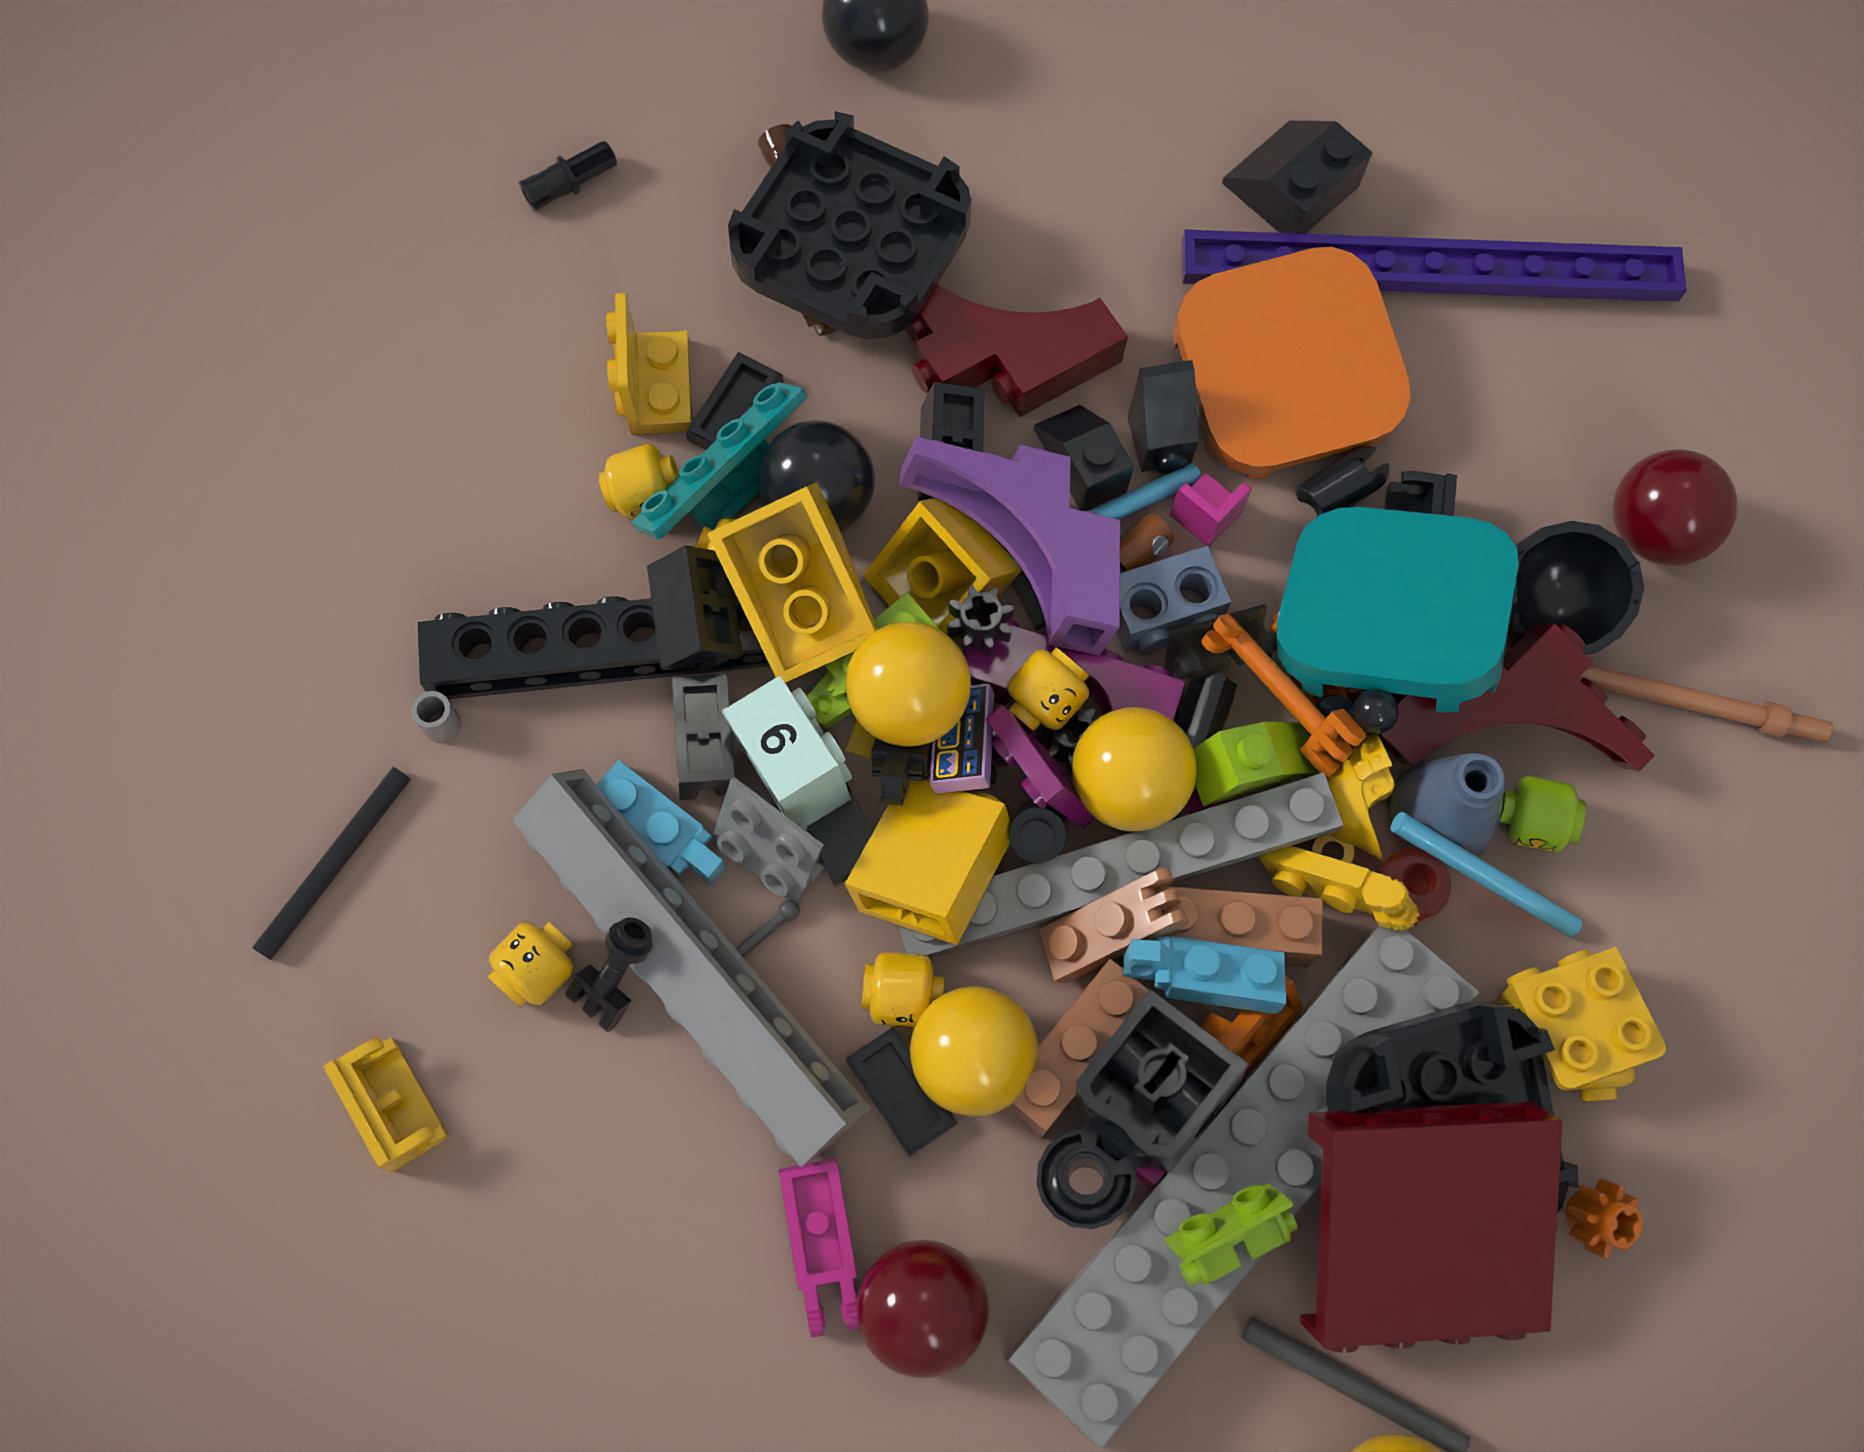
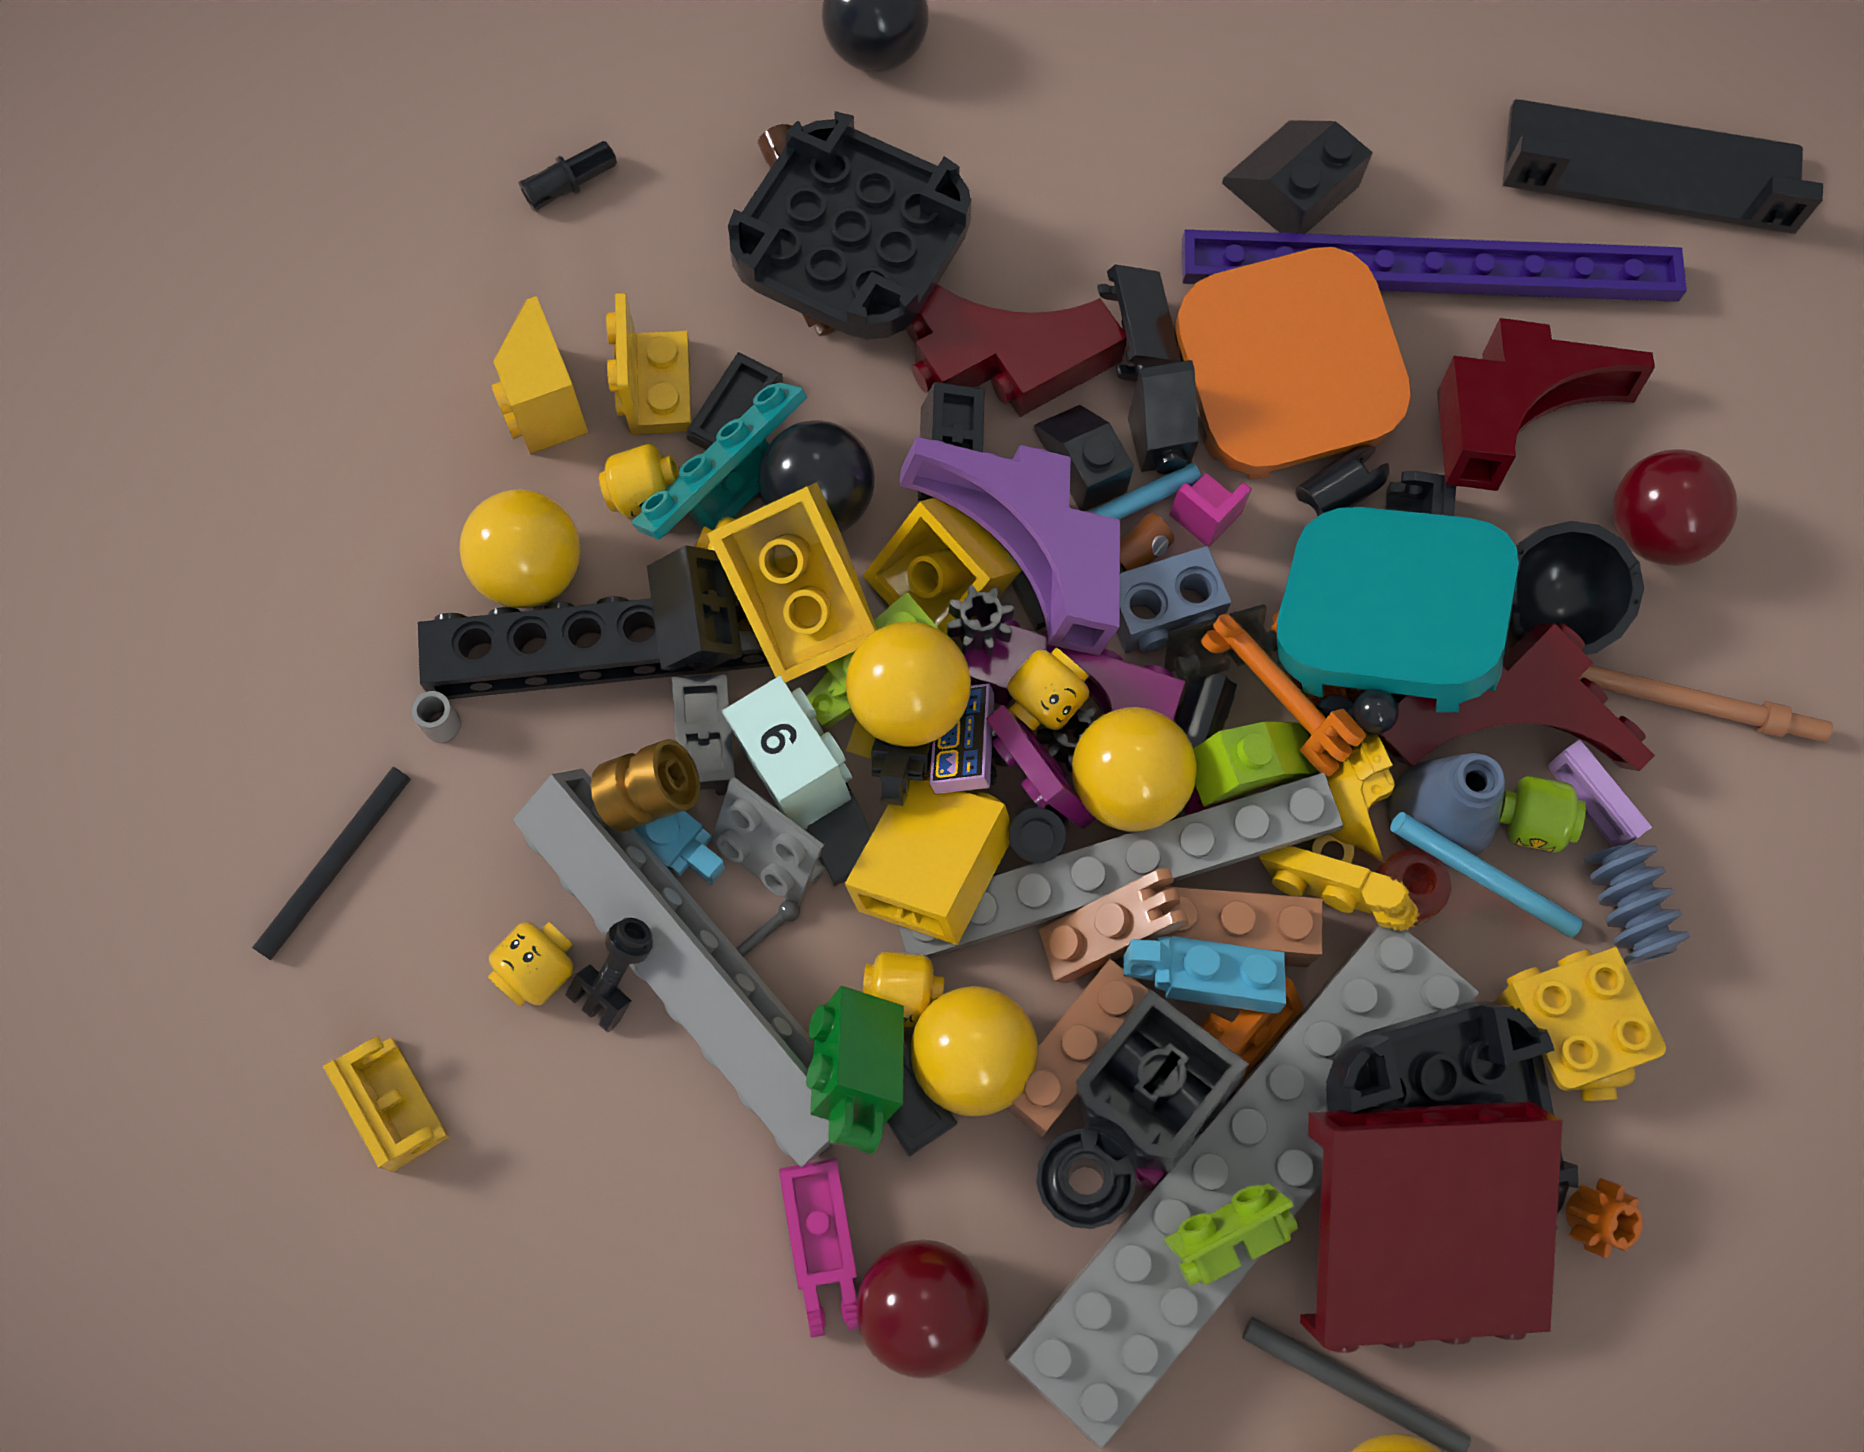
none -> yellow piece [459,489,581,609]
none -> yellow slope [491,296,588,454]
none -> pearl gold wheel [590,739,701,832]
none -> green brick [806,985,904,1154]
none -> black hinge [1097,264,1181,382]
none -> dark red arch [1437,318,1655,491]
none -> black bracket [1502,99,1823,234]
none -> lavender tile [1548,739,1652,847]
none -> sand blue piece [1584,843,1690,966]

